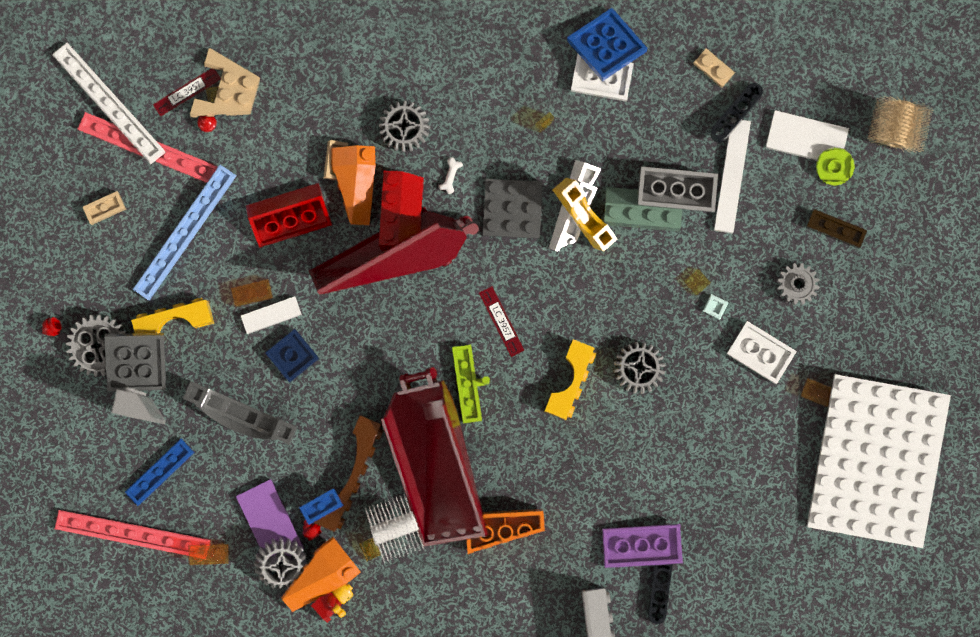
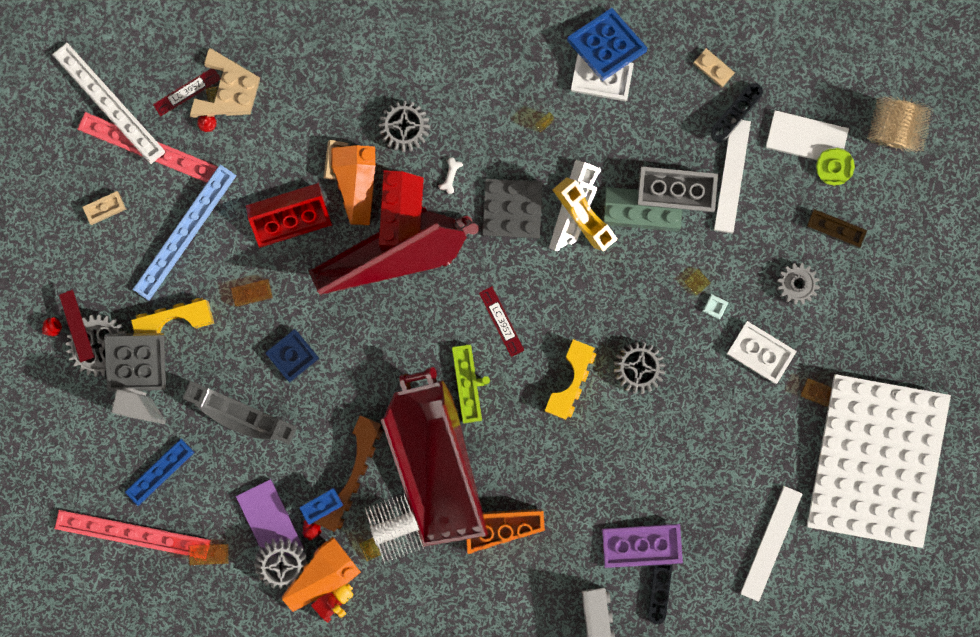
white tile [241,296,302,334] -> none
none -> dark red sticker [59,289,94,363]
none -> white tile [740,486,802,602]

